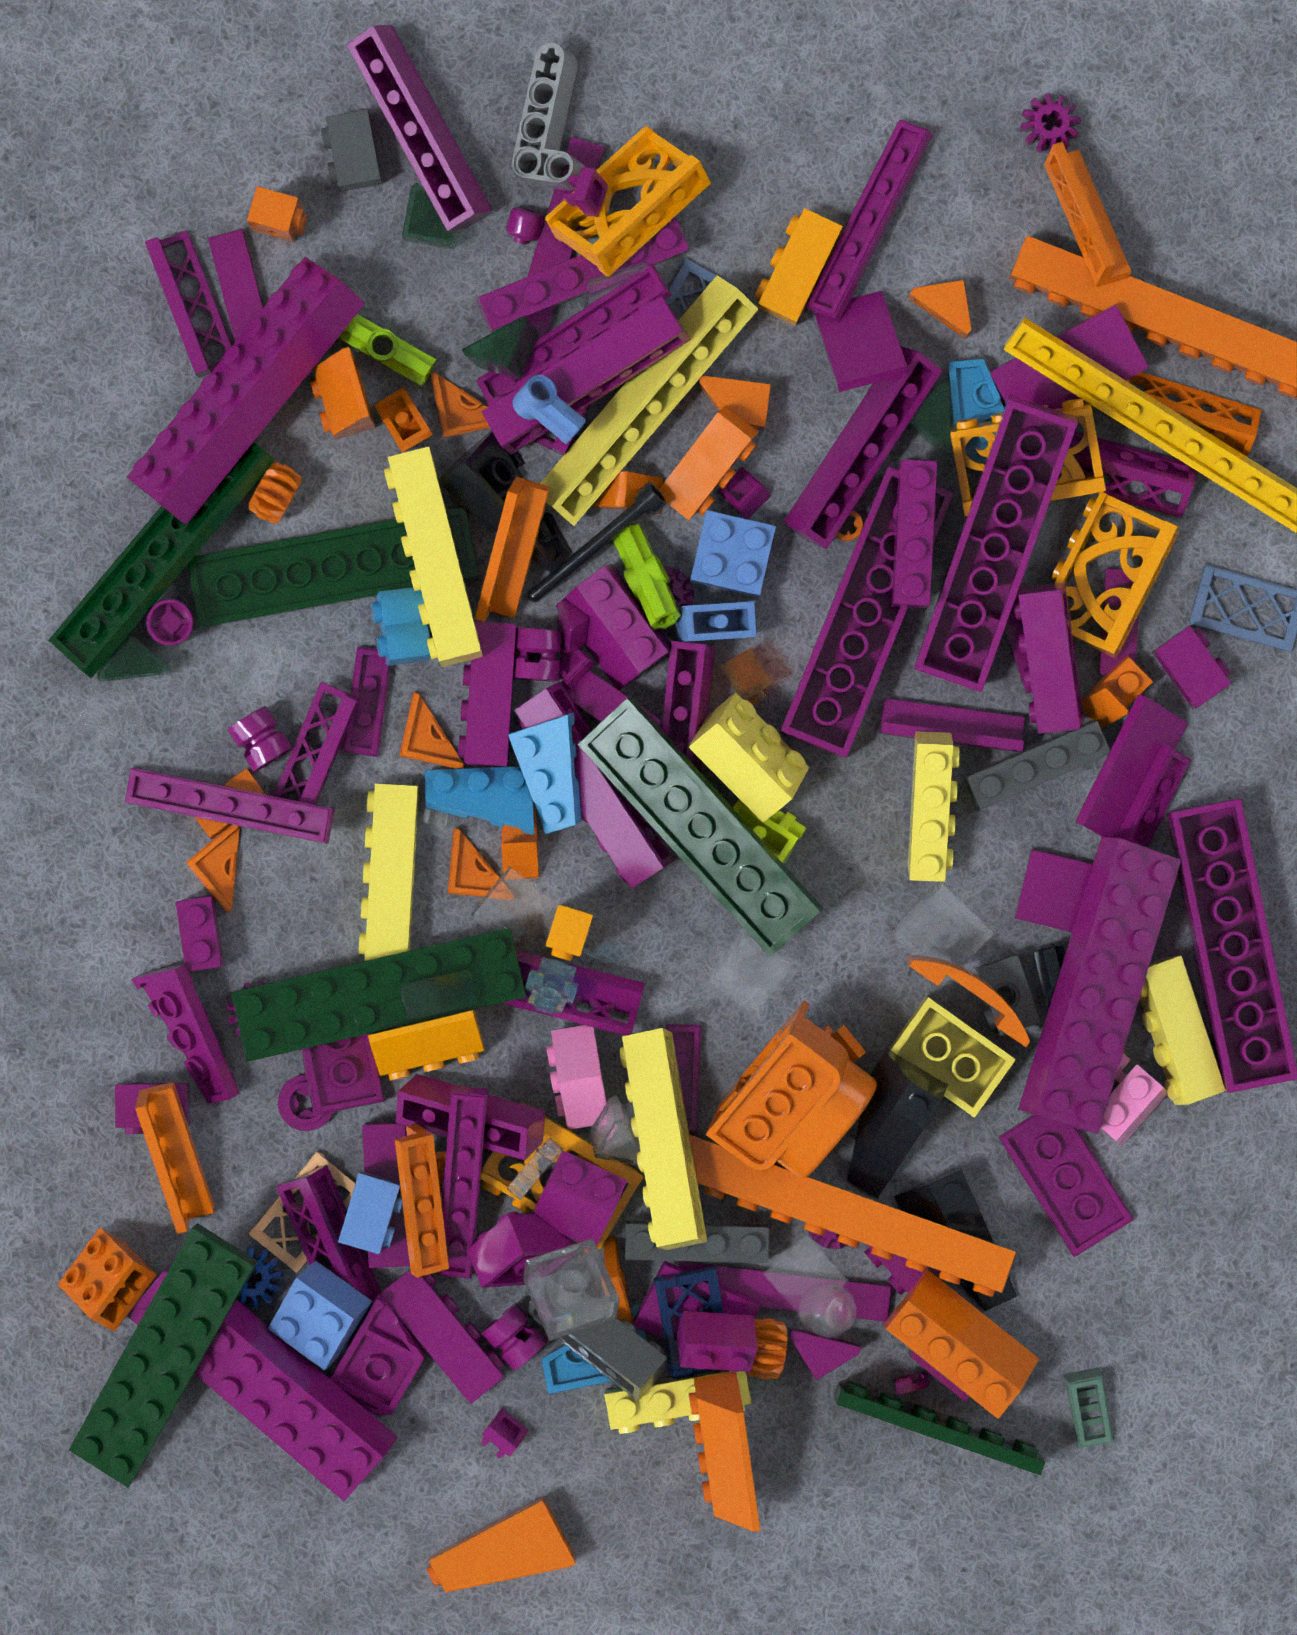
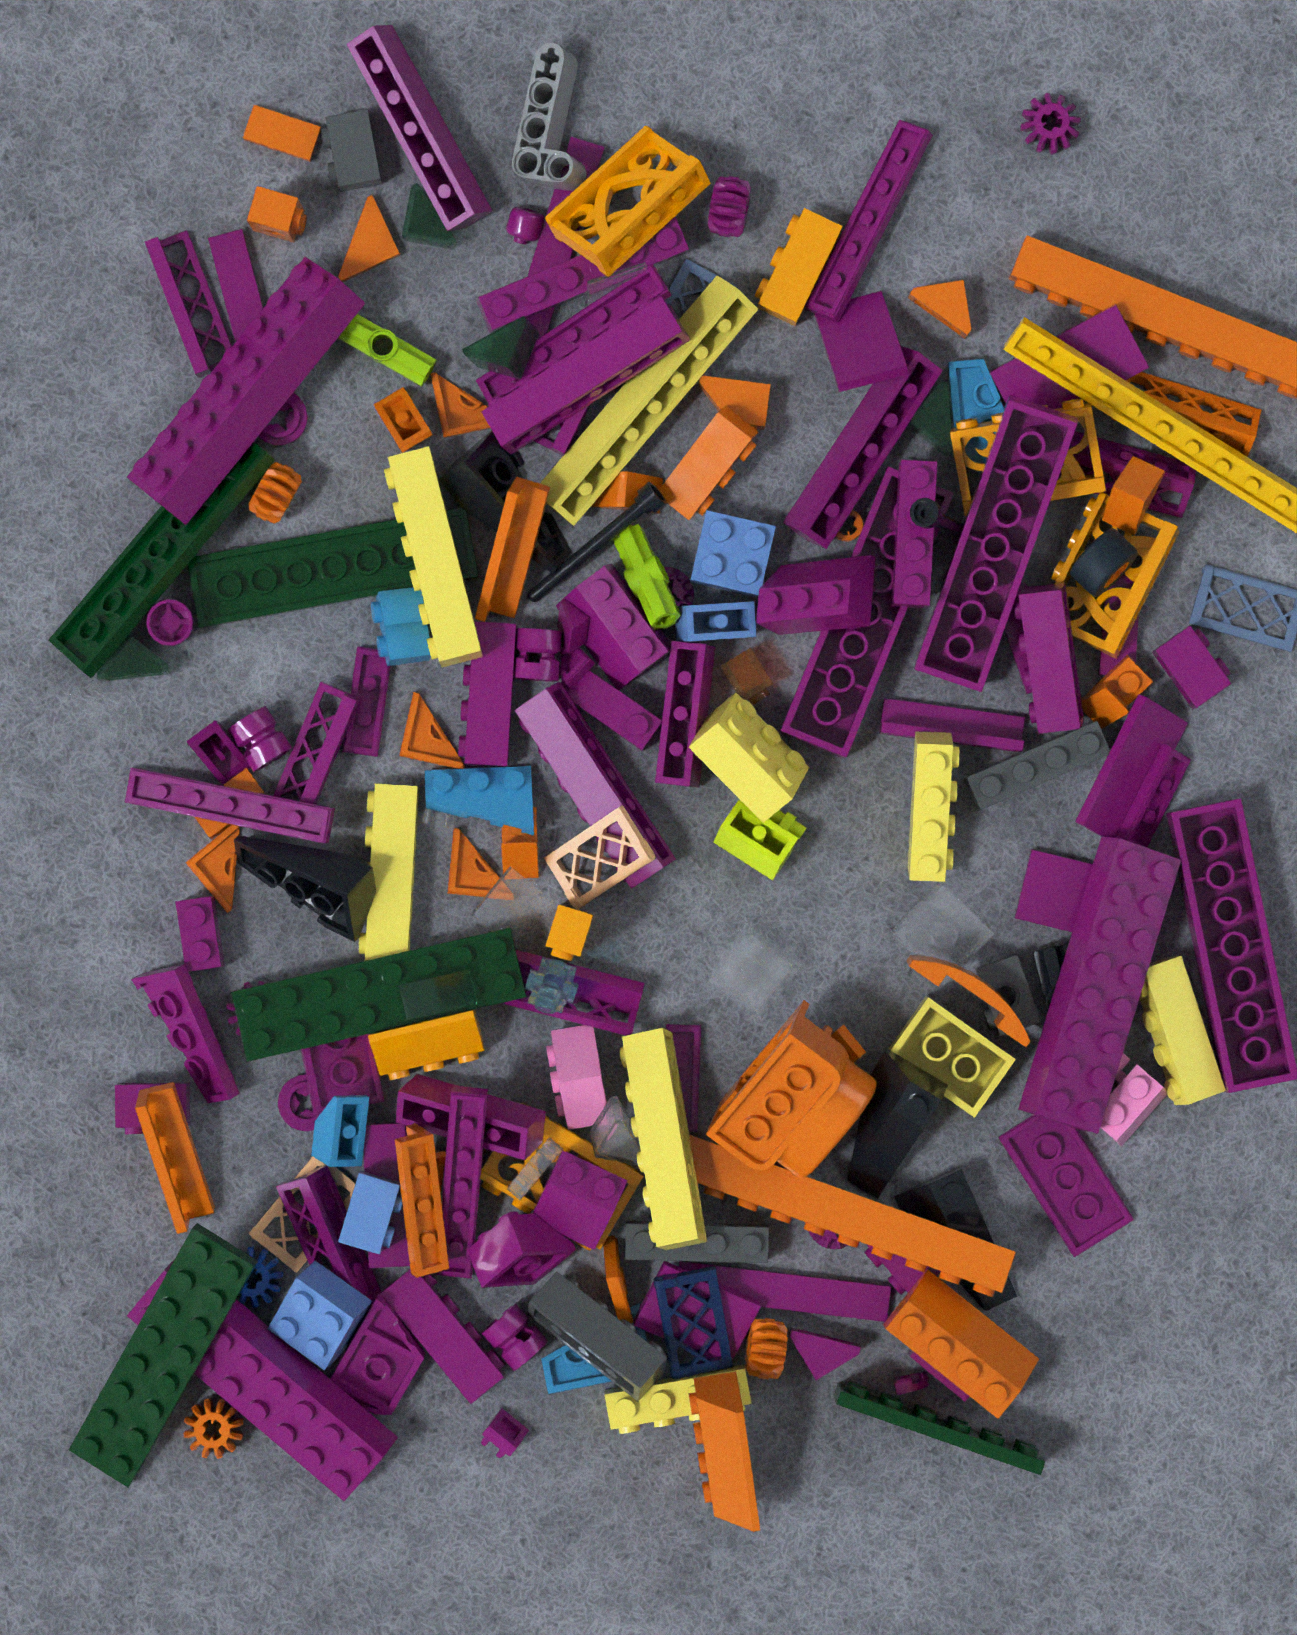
orange brick [57,1227,157,1332] -> none
orange slope [309,347,376,439] -> none
orange slope [427,1496,576,1593] -> none
wing [508,712,581,834] -> none
medium blue piece [513,375,586,444] -> none
clear brick [523,1238,620,1341] -> none
magenta tile [562,167,608,217] -> none
plate [578,696,824,957] -> none
magenta brick [677,1311,757,1372] -> none
magenta slope [717,467,771,520] -> none
clear piece [763,1234,848,1320] -> none
clear hair [799,1283,857,1338] -> none
orange fence [1044,142,1132,287] -> none
sand green slope [1064,1368,1113,1448] -> none
none -> orange gear [183,1398,244,1459]
none -> magenta slope [187,720,251,785]
none -> black wedge [234,835,376,942]
none -> orange tile [243,105,321,162]
none -> magenta gear [259,393,308,446]
none -> dark azure slope [311,1095,369,1167]
none -> orange tile [338,195,400,282]
none -> light nougat window [544,805,655,910]
none -> magenta gear [708,176,751,237]
none -> magenta slope [756,555,876,635]
none -> black piece [910,498,964,537]
none -> black wheel [1070,528,1138,597]
none -> orange slope [1102,456,1166,536]

